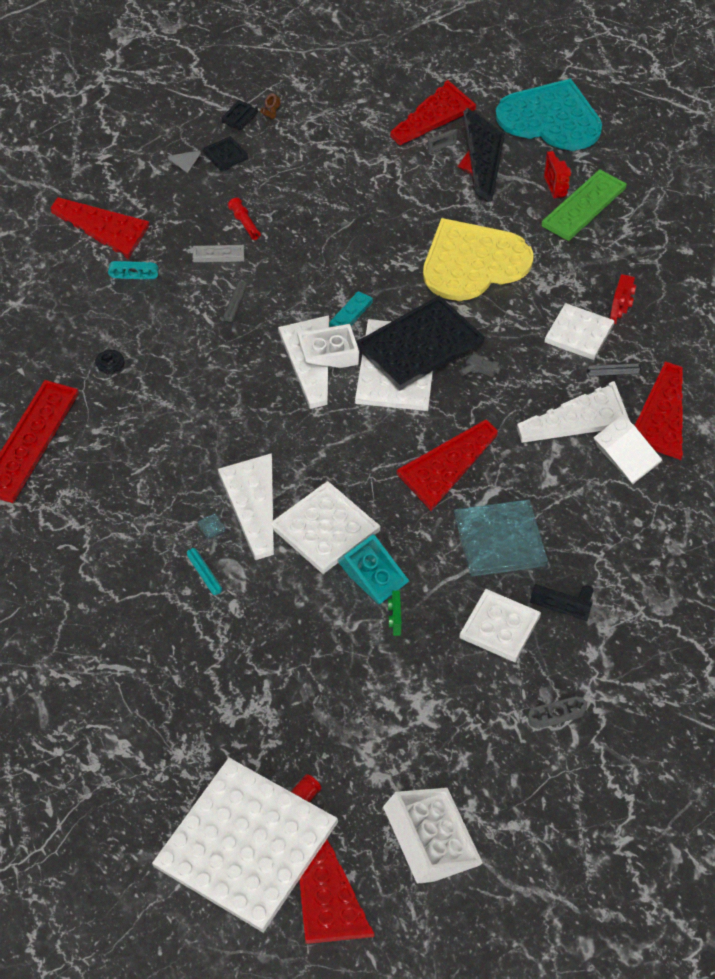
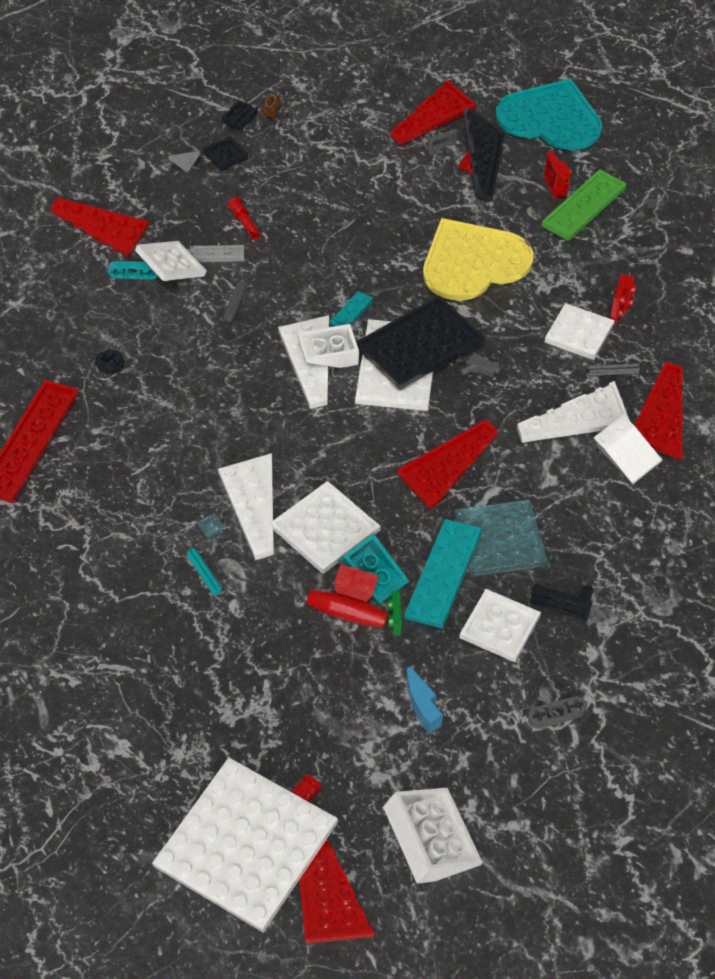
none -> white plate [135,241,207,281]
none -> red plate [306,564,388,628]
none -> teal plate [404,519,482,629]
none -> dark azure slope [406,666,443,734]

